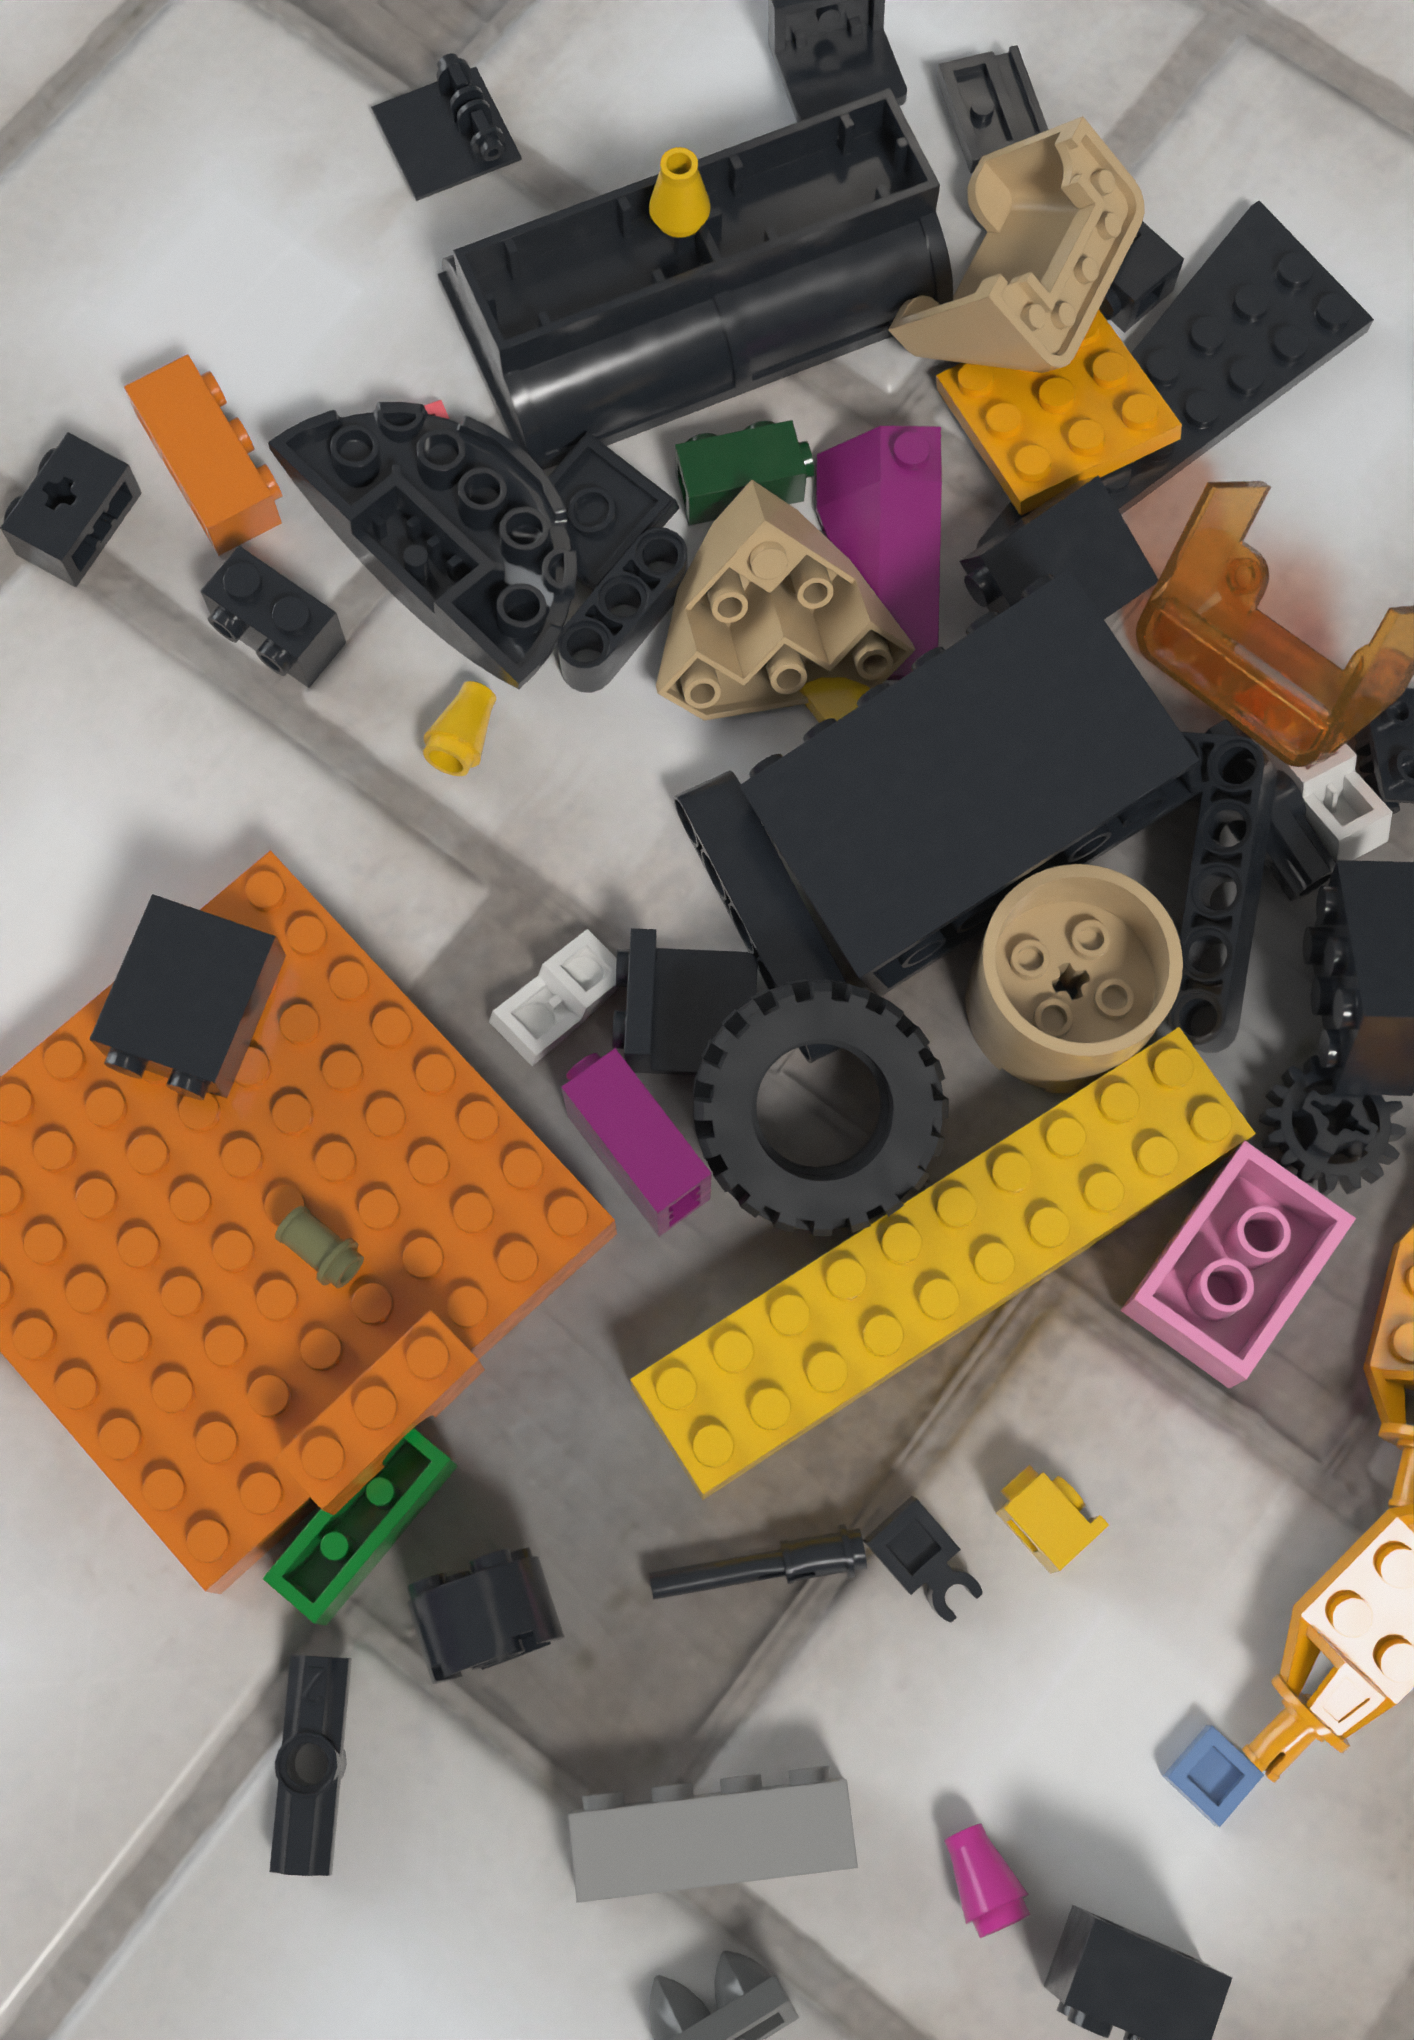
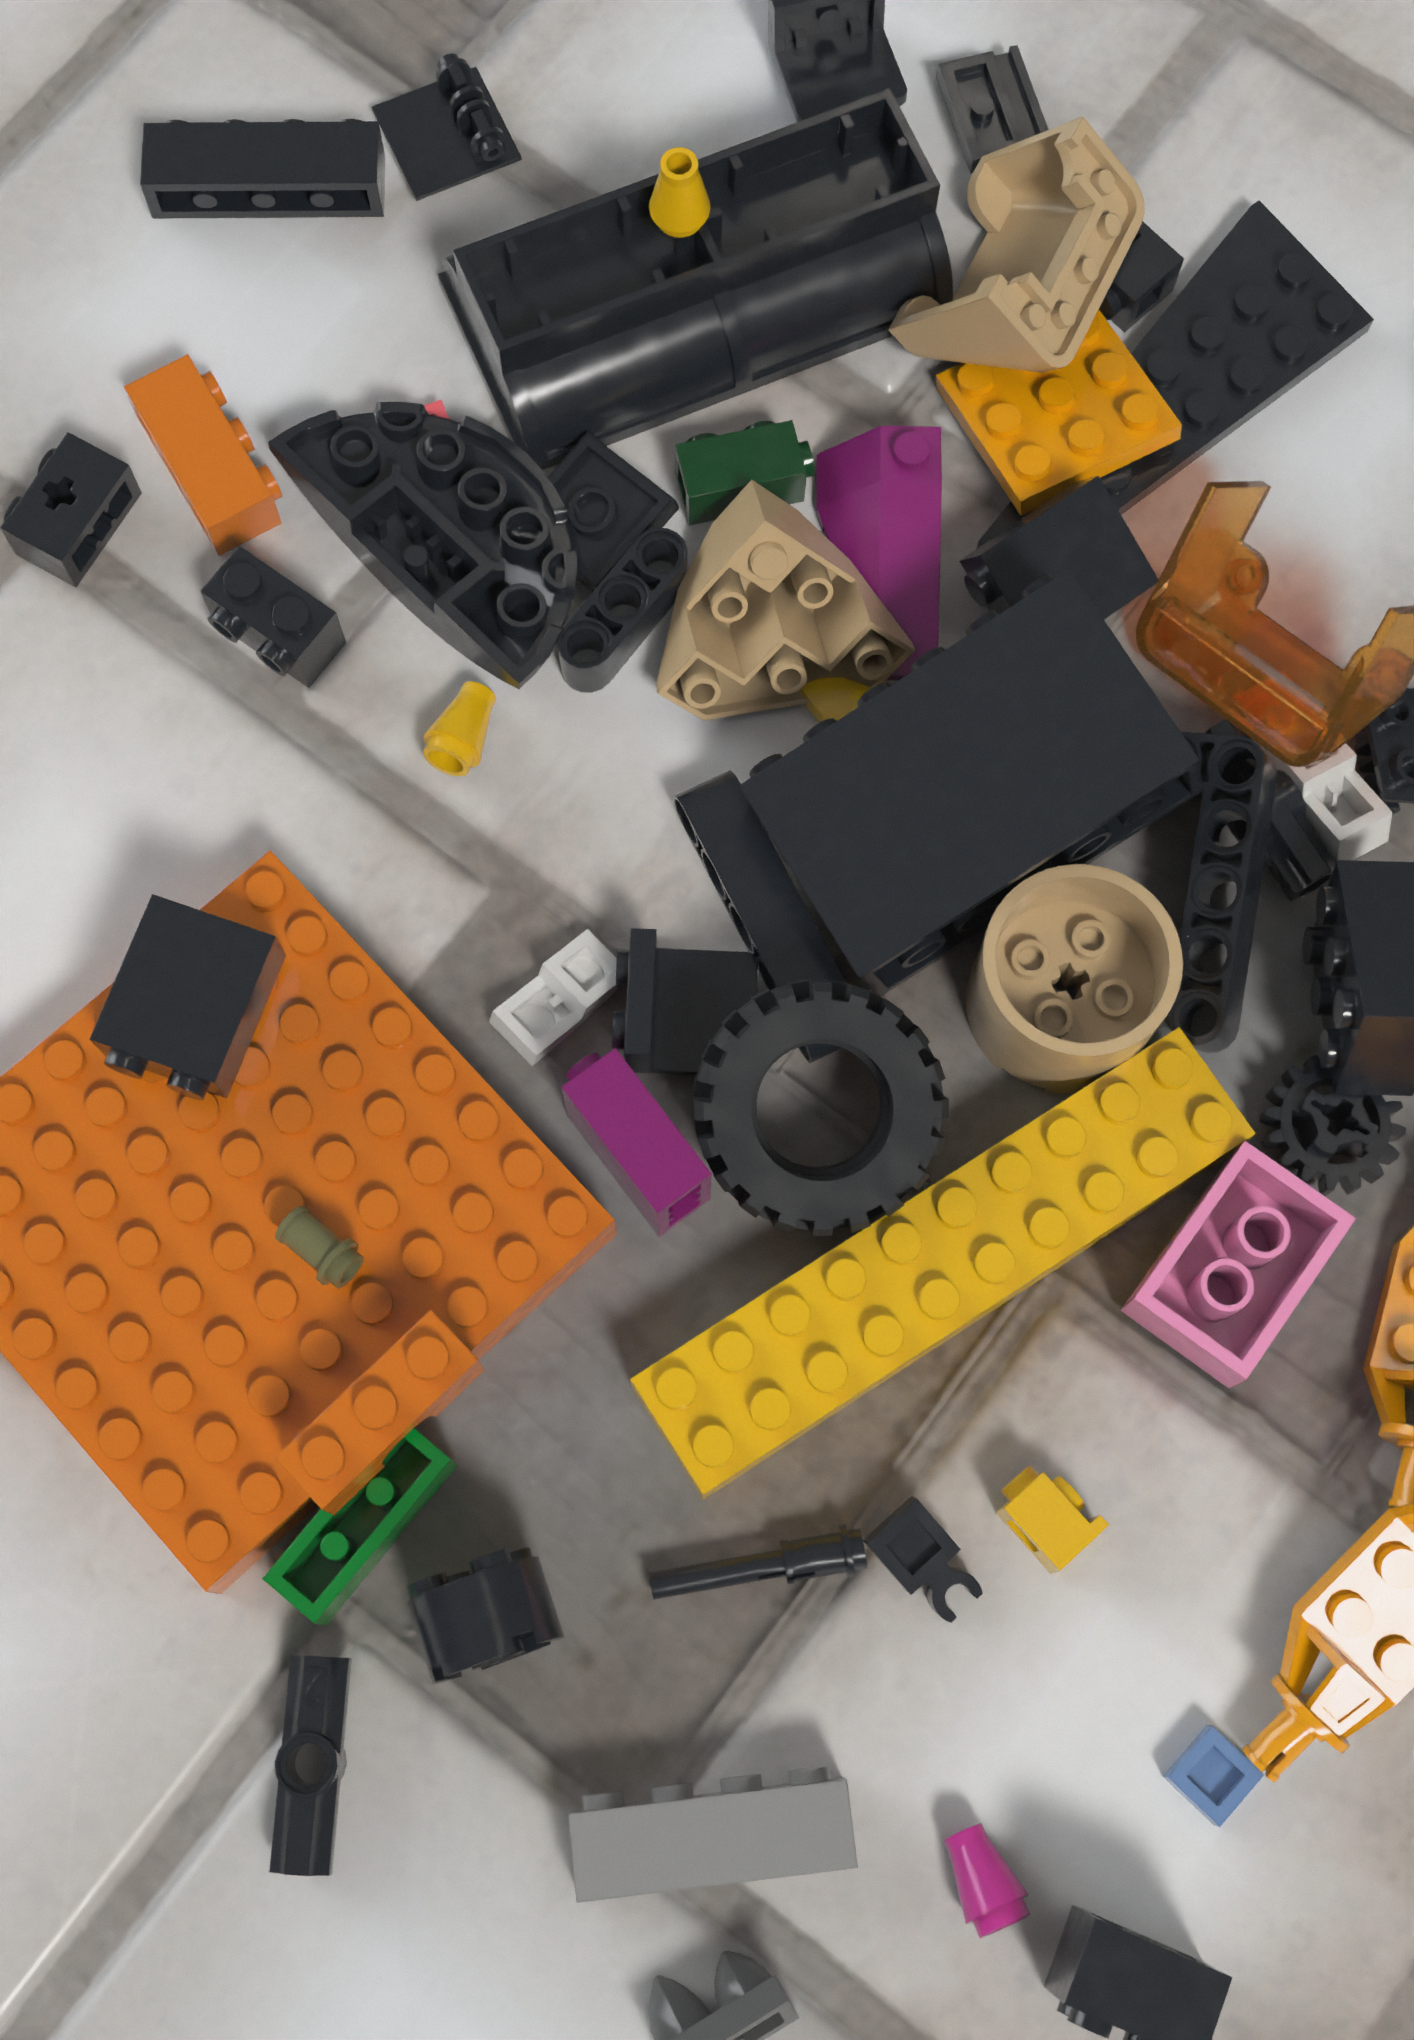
none -> black brick [140,119,385,219]

